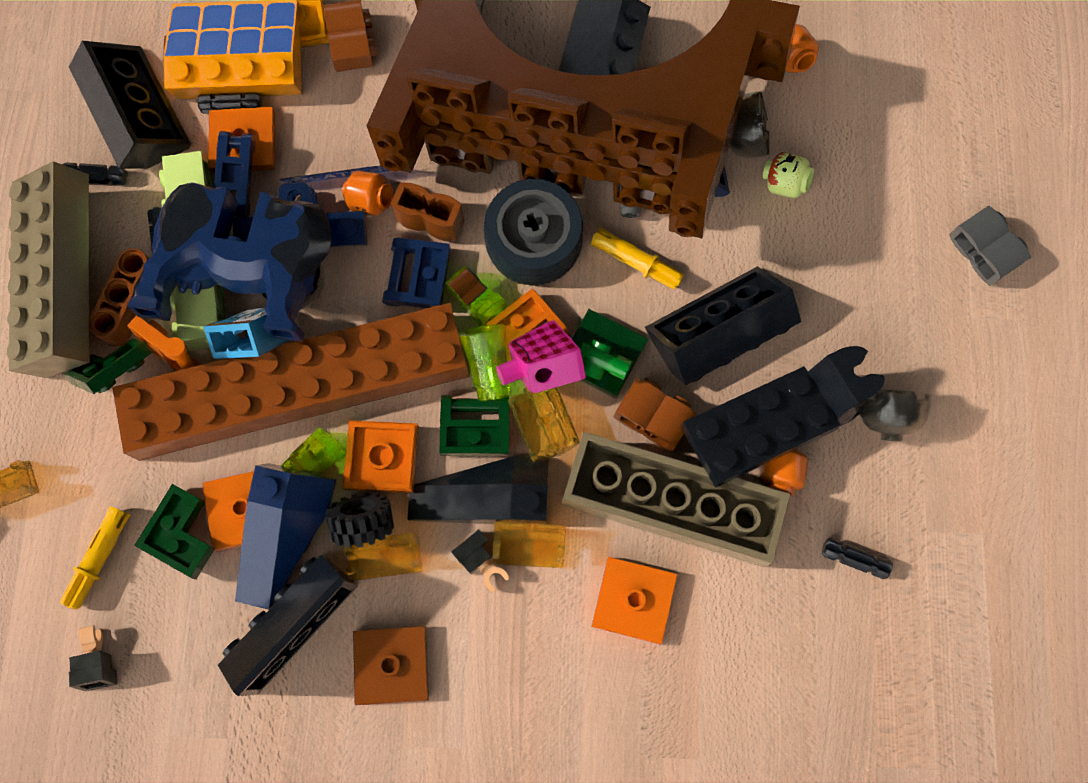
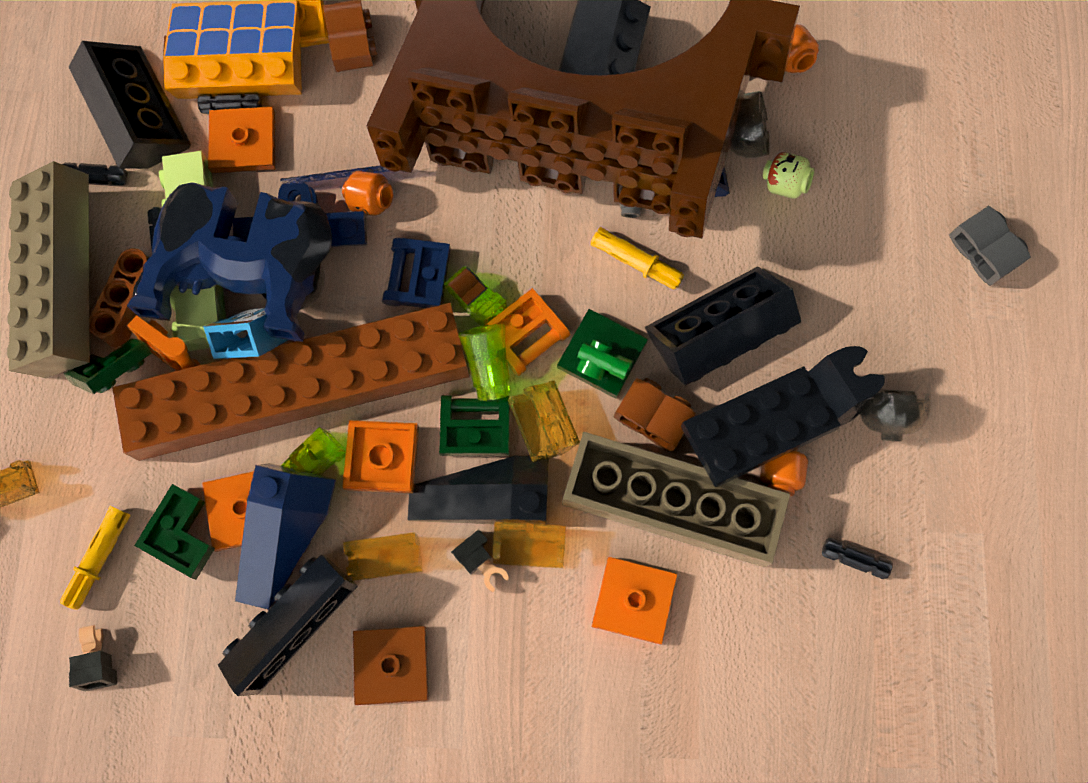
dark blue plate [214,131,256,218] -> none
black tyre [325,492,394,548] -> none
dark orange brick [390,183,464,242] -> none
wheel [483,179,583,286] -> none
dark pink torso [496,320,586,393] -> none

